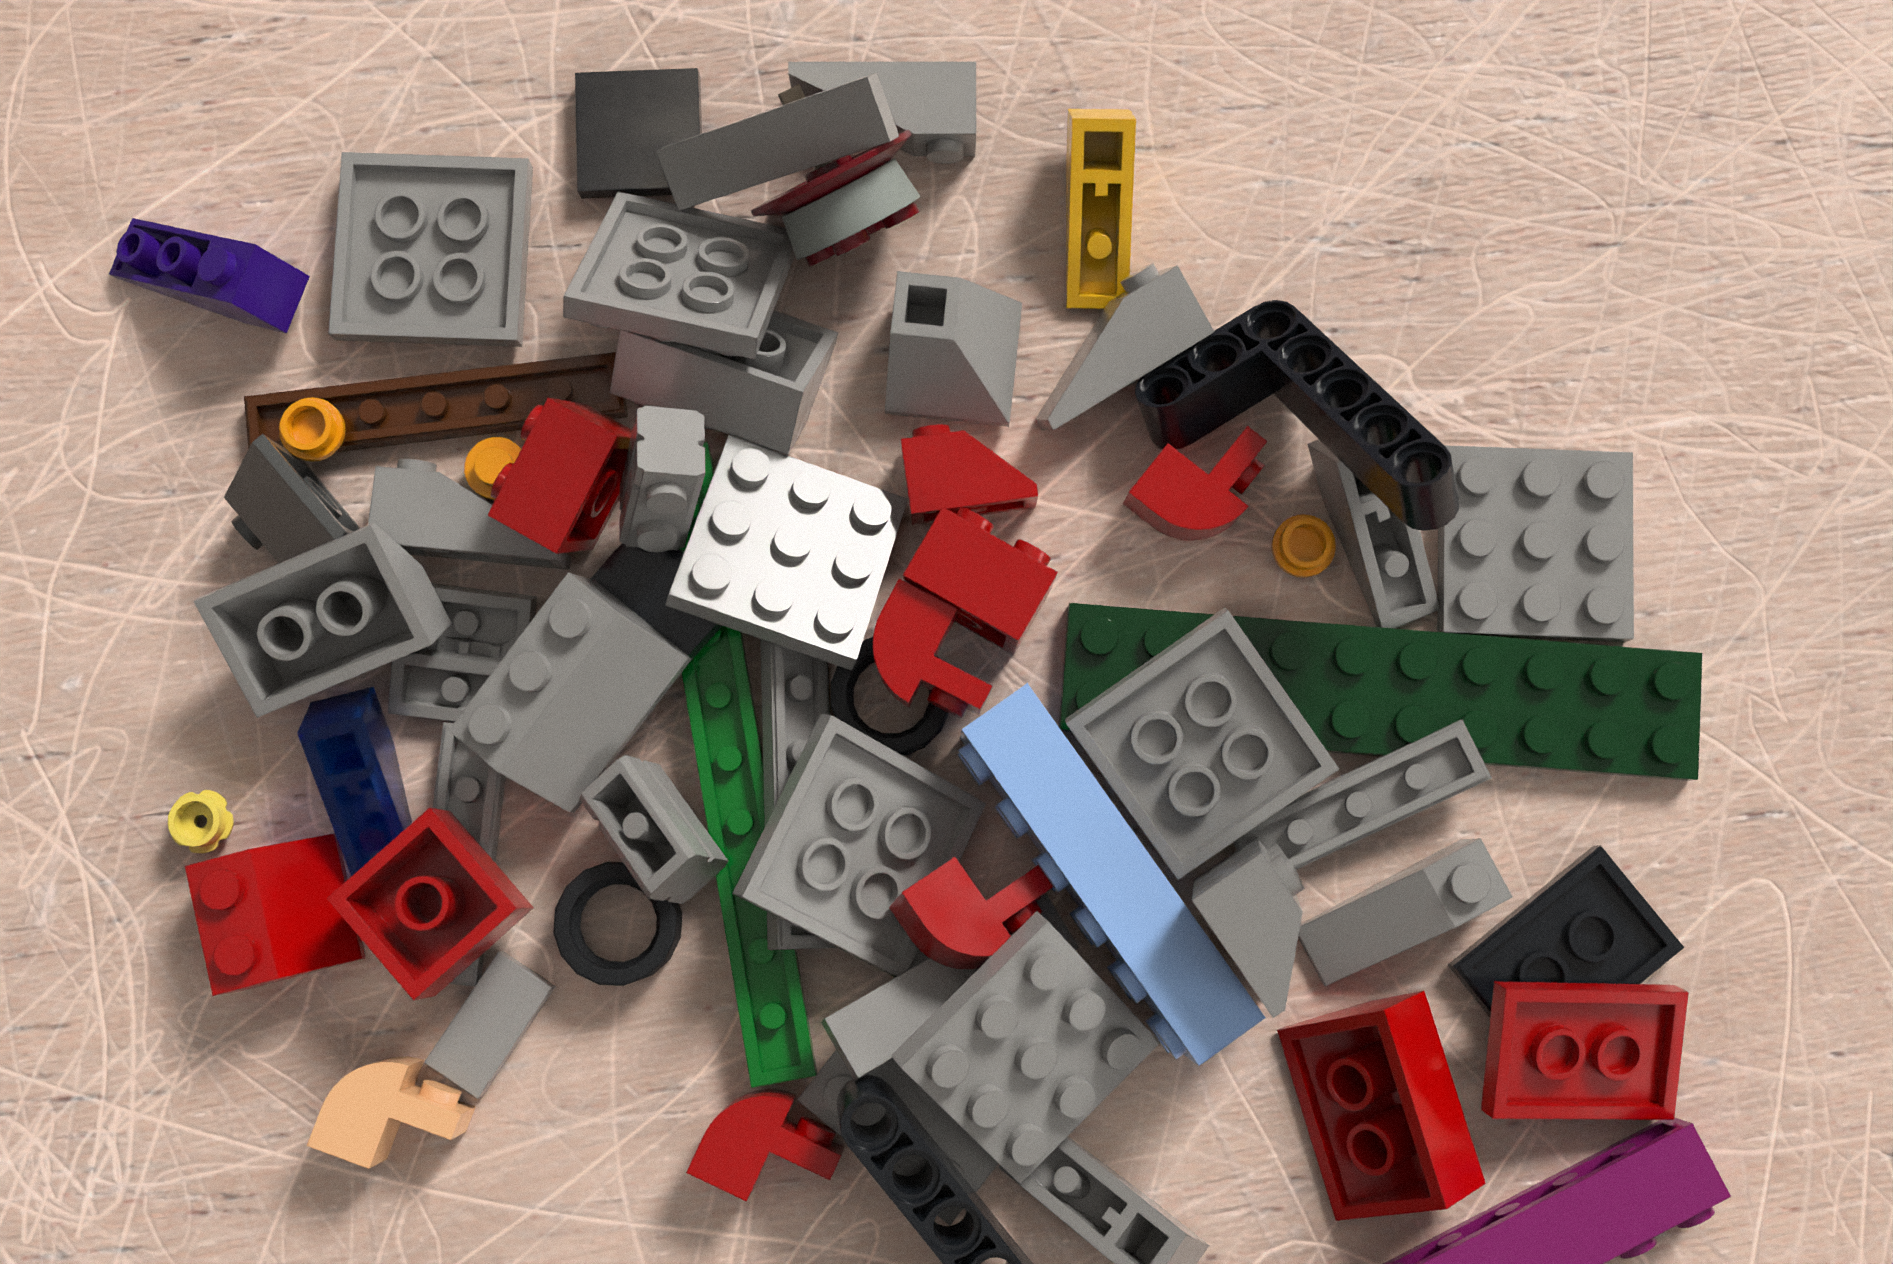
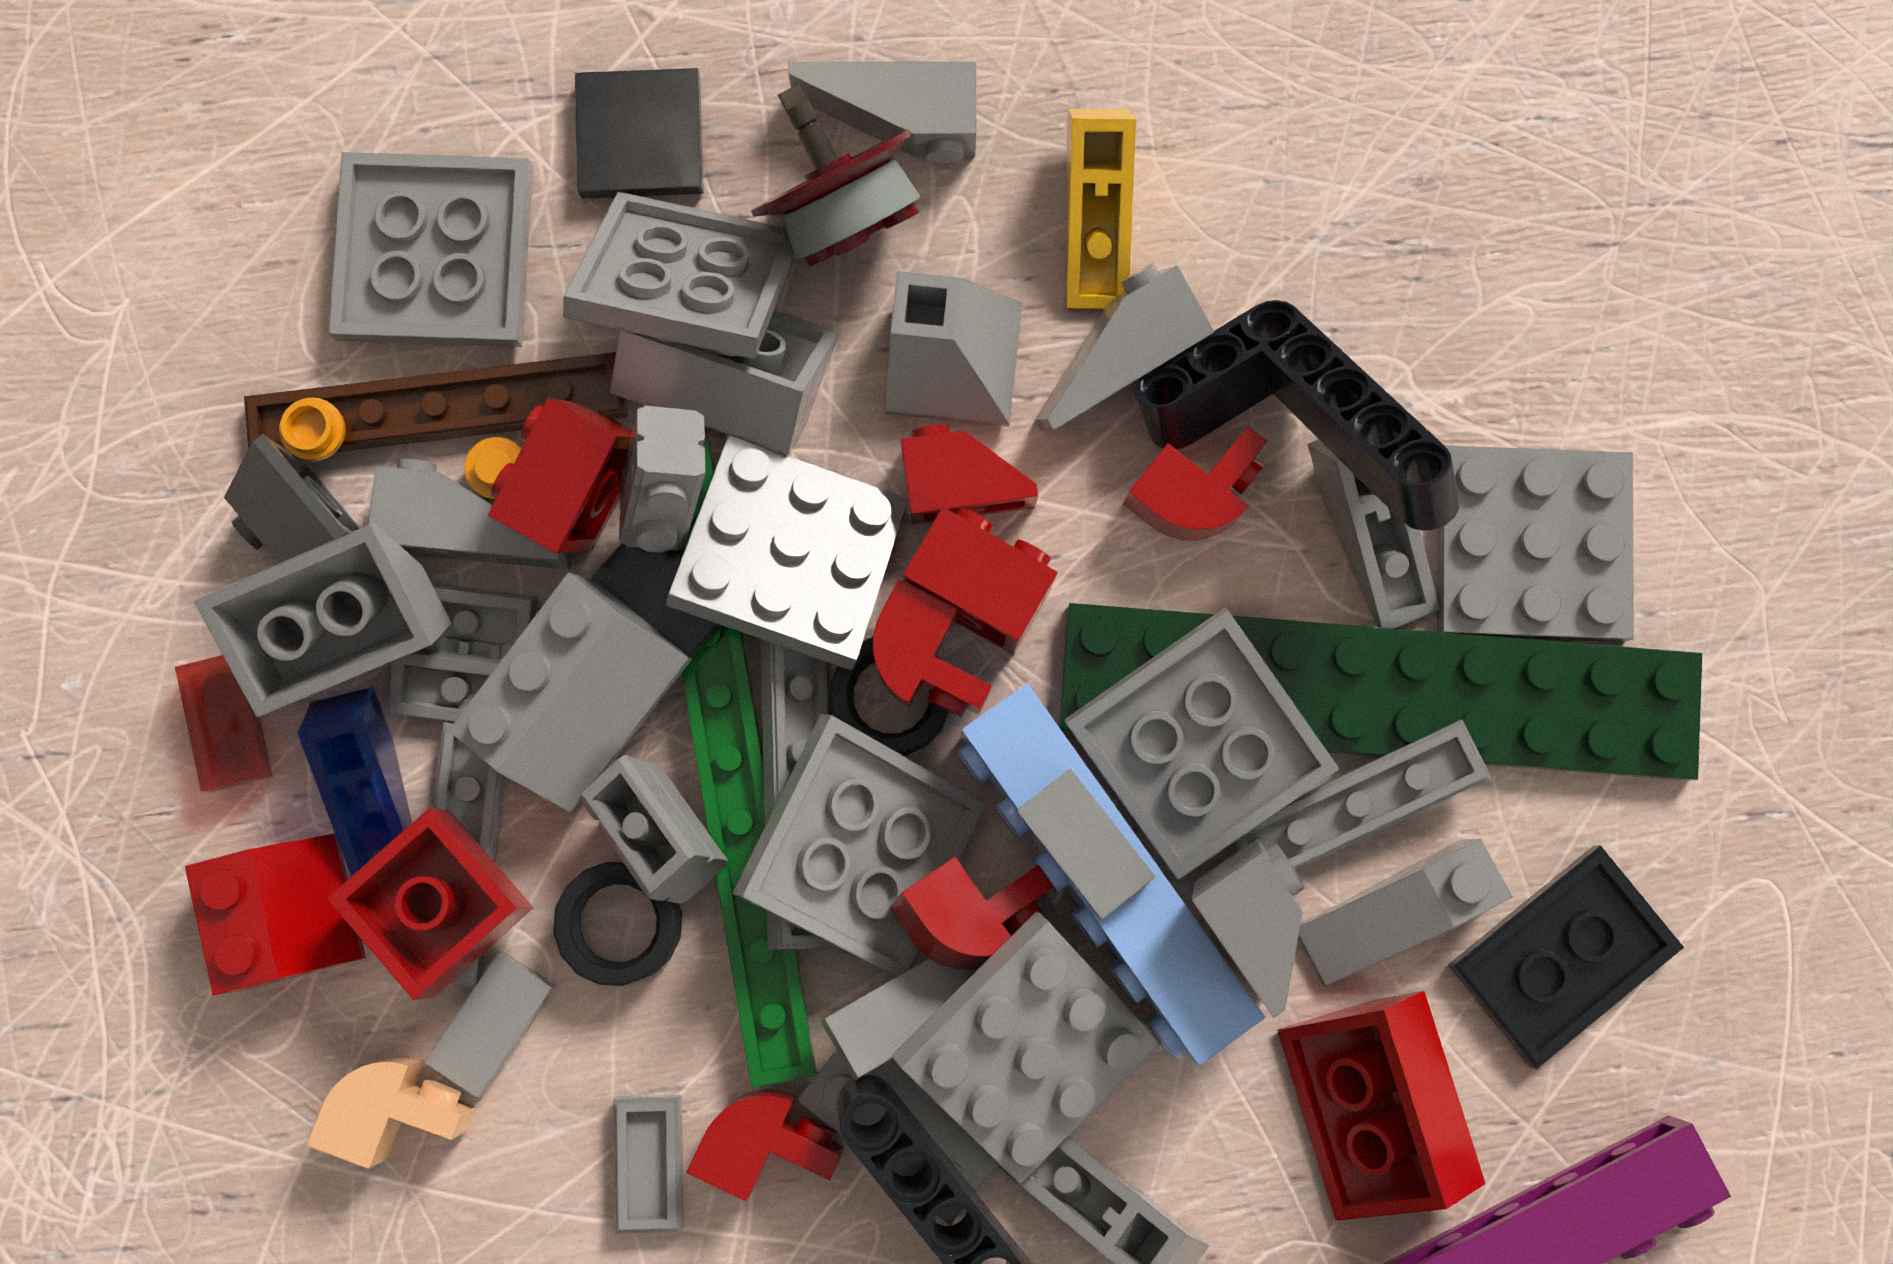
dark purple slope [109,218,310,333] -> none
light yellow plate [168,790,234,853] -> none
light grey tile [655,72,899,211] -> none
light orange plate [1271,514,1336,578] -> none
red plate [1481,981,1689,1120] -> none
none -> clear red plate [175,655,273,793]
none -> light grey tile [613,1095,684,1234]
none -> light grey tile [1016,768,1156,919]

